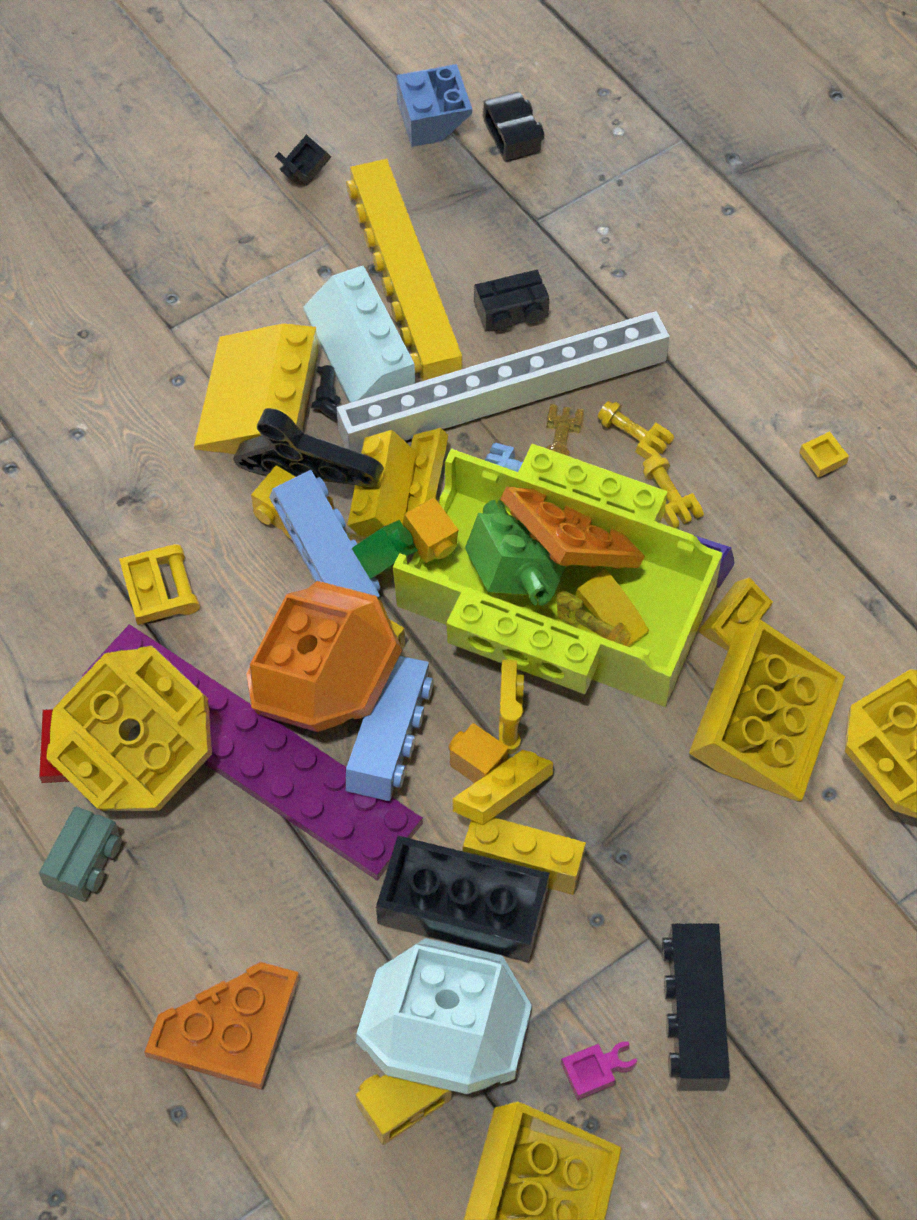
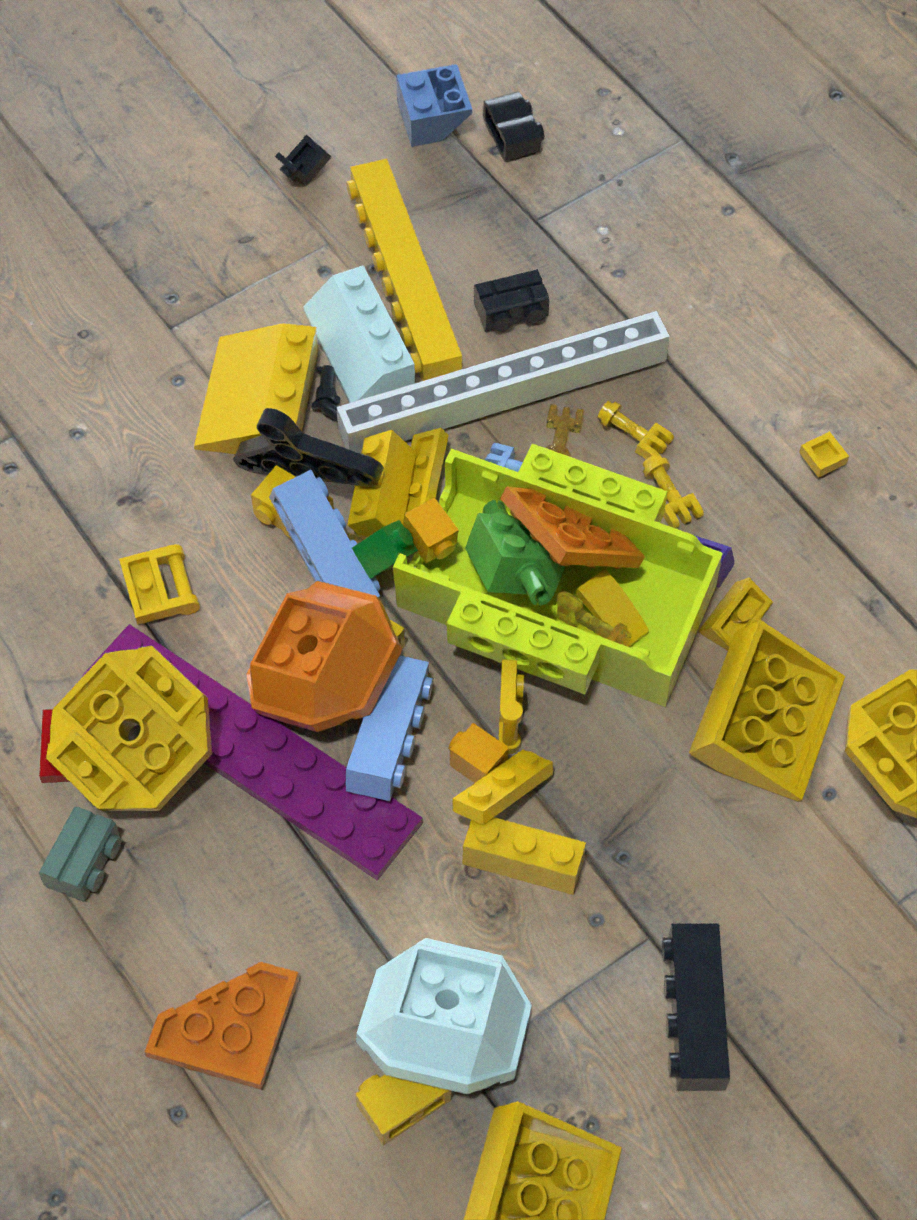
black brick [376,835,550,962] -> none
dark pink plate [561,1041,637,1100] -> none

